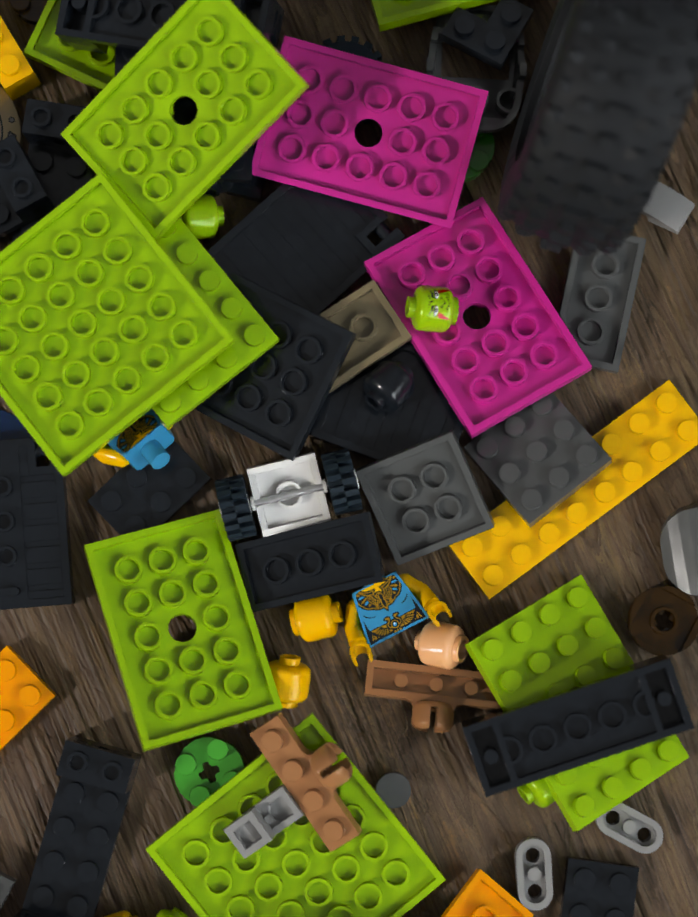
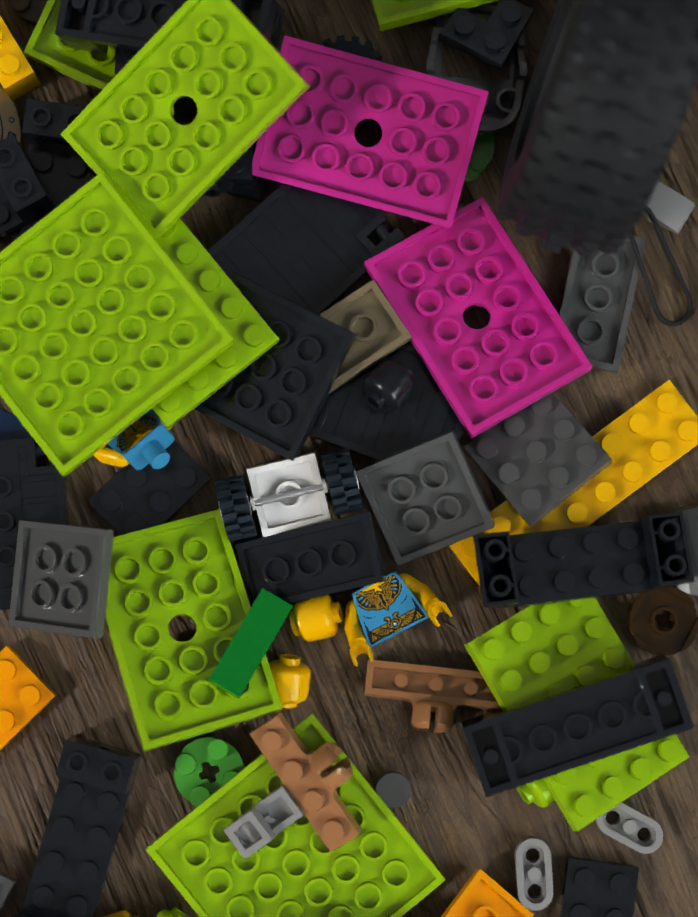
lime head [180,194,224,239] -> none
lime head [405,285,459,333] -> none
light nougat head [414,621,469,670] -> none
none -> dark grey plate [8,520,114,638]
none -> green tile [208,588,293,699]
none -> black slope [473,512,694,608]
none -> black piece [629,206,693,327]

